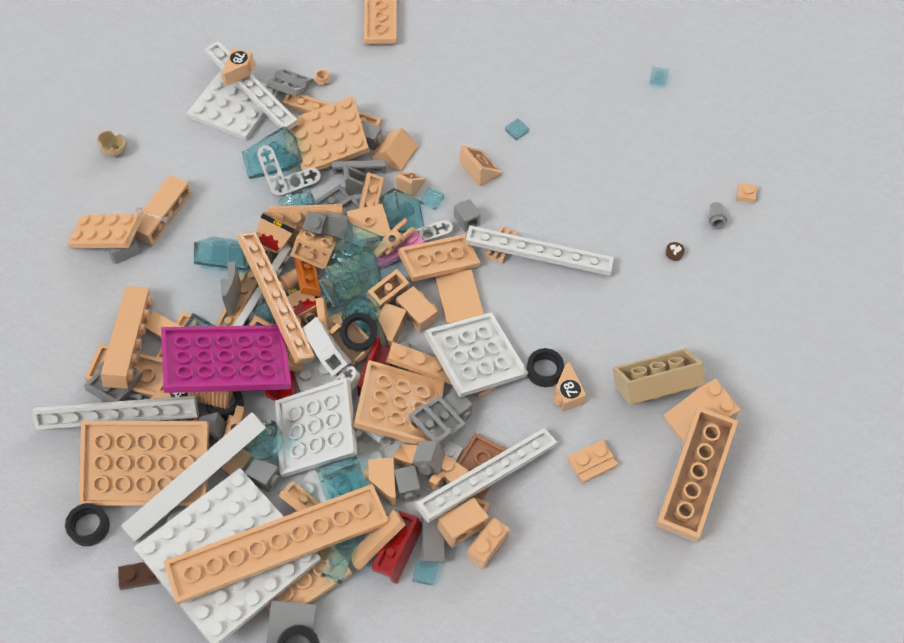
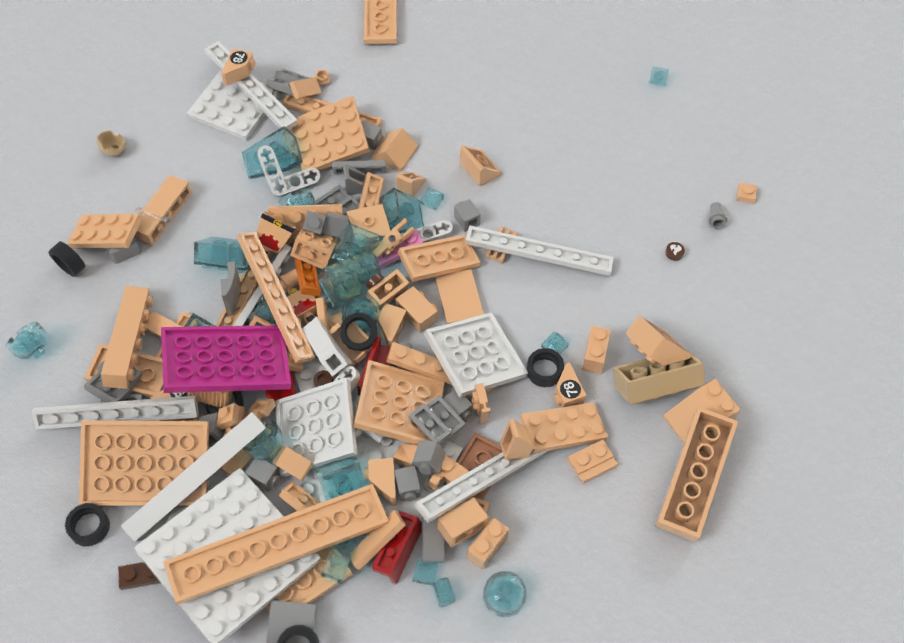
clear light blue tile [505,118,529,141] -> none
none -> clear light blue cylinder [6,322,48,359]
none -> black tyre [48,241,85,277]
none -> light nougat plate [216,403,240,430]
none -> light nougat plate [243,399,276,421]
none -> light nougat slope [272,445,314,482]
none -> light nougat tile [289,77,322,100]
none -> reddish brown tile [313,370,334,387]
none -> reddish brown tile [366,273,384,290]
none -> clear light blue piece [431,578,456,607]
none -> light nougat plate [471,383,490,425]
none -> clear light blue cylinder [483,571,526,617]
none -> light nougat slope [500,419,535,460]
none -> light nougat plate [520,402,608,454]
none -> clear light blue tile [541,332,569,354]
none -> light nougat brick [582,326,611,374]
none -> light nougat slope [626,315,692,366]

